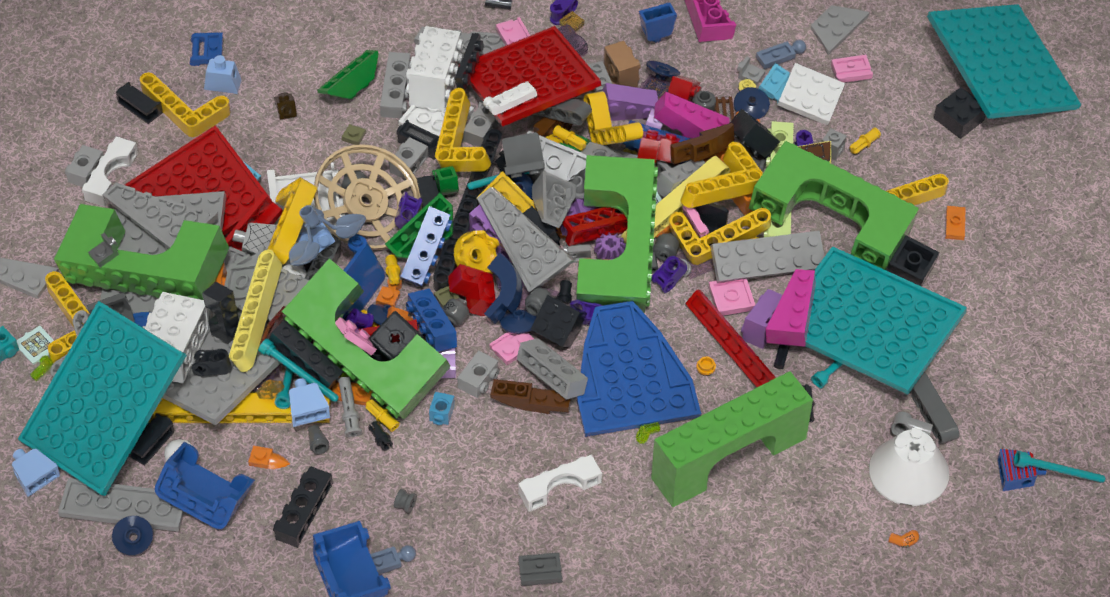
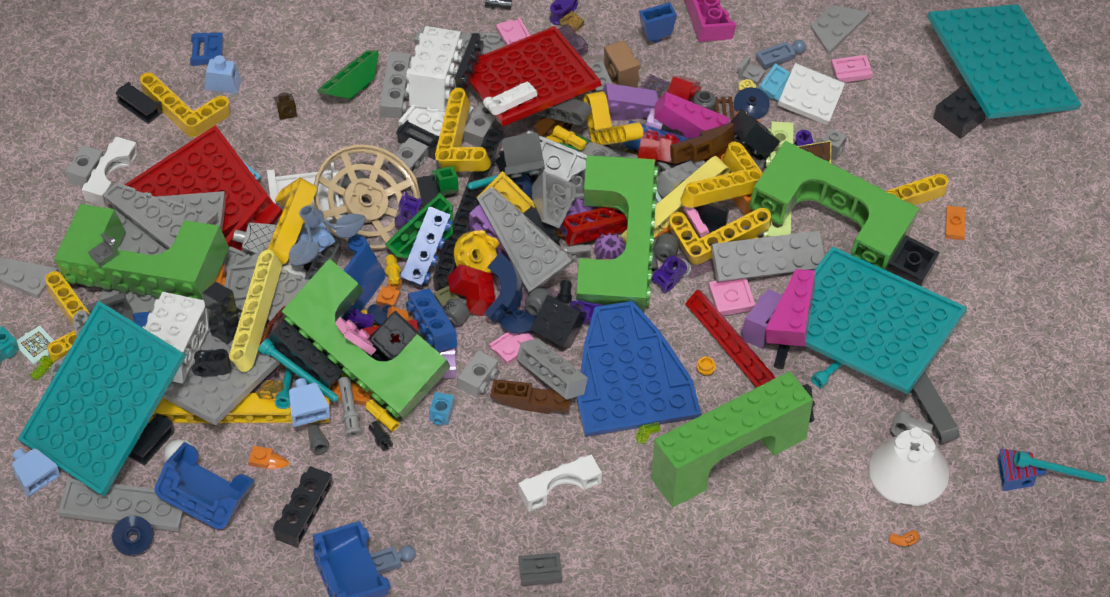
olive plate [342,124,366,145] -> none
dark grey wheel [394,489,417,513] -> none
dark blue dish [646,61,680,80] -> none
yellow axle [849,127,881,154] -> none

